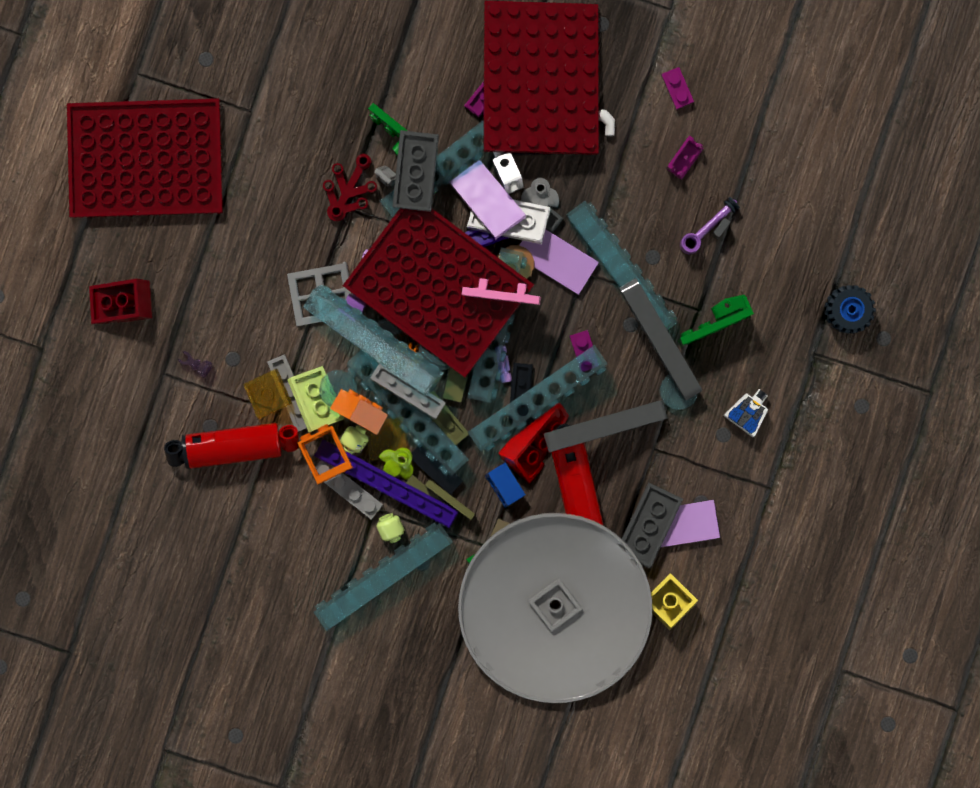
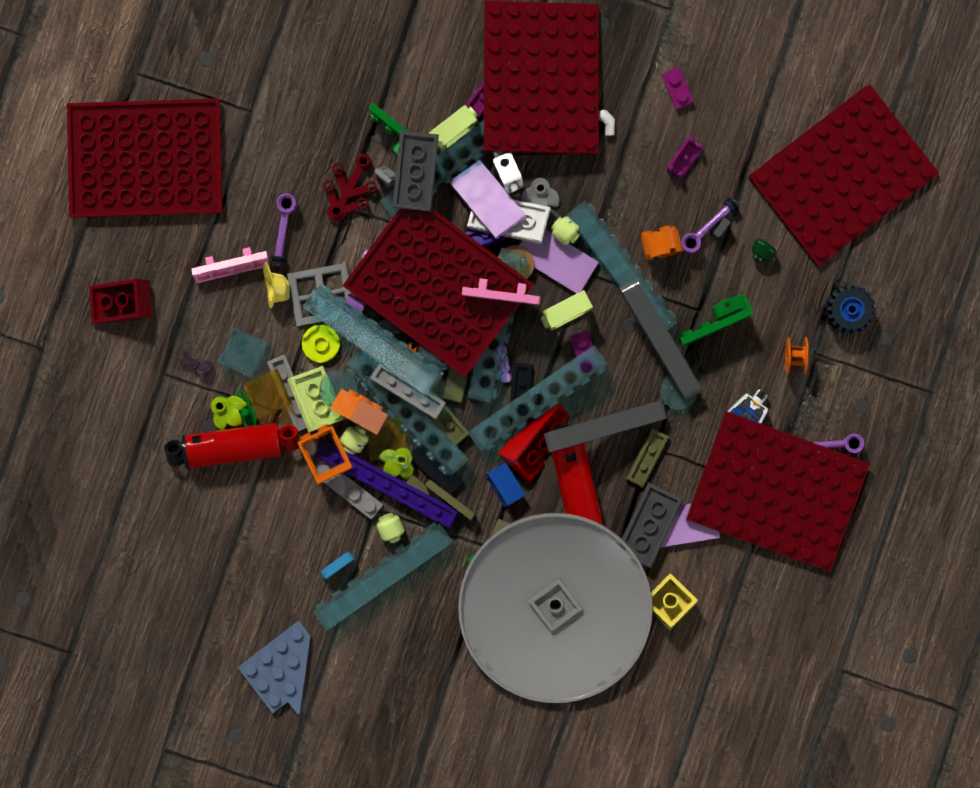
none -> bright pink hinge [191,247,270,283]
none -> lime plate [211,396,247,430]
none -> clear light blue panel [217,327,269,378]
none -> green piece [234,389,258,427]
none -> sand blue wing [237,621,311,715]
none -> light yellow piece [263,262,290,308]
none -> medium lavender piece [270,193,297,266]
none -> neon yellow tile [302,325,340,363]
none -> dark azure beam [319,551,355,580]
none -> yellowish green window [429,105,478,153]
none -> yellowish green window [541,290,593,331]
none -> yellowish green head [551,217,580,245]
none -> olive tile [626,428,669,488]
none -> orange brick [641,225,683,261]
none -> dark red plate [686,411,870,572]
none -> dark red plate [748,84,939,266]
none -> dark green cone [751,238,776,263]
none -> orange piece [785,337,808,375]
none -> medium lavender piece [813,434,864,453]

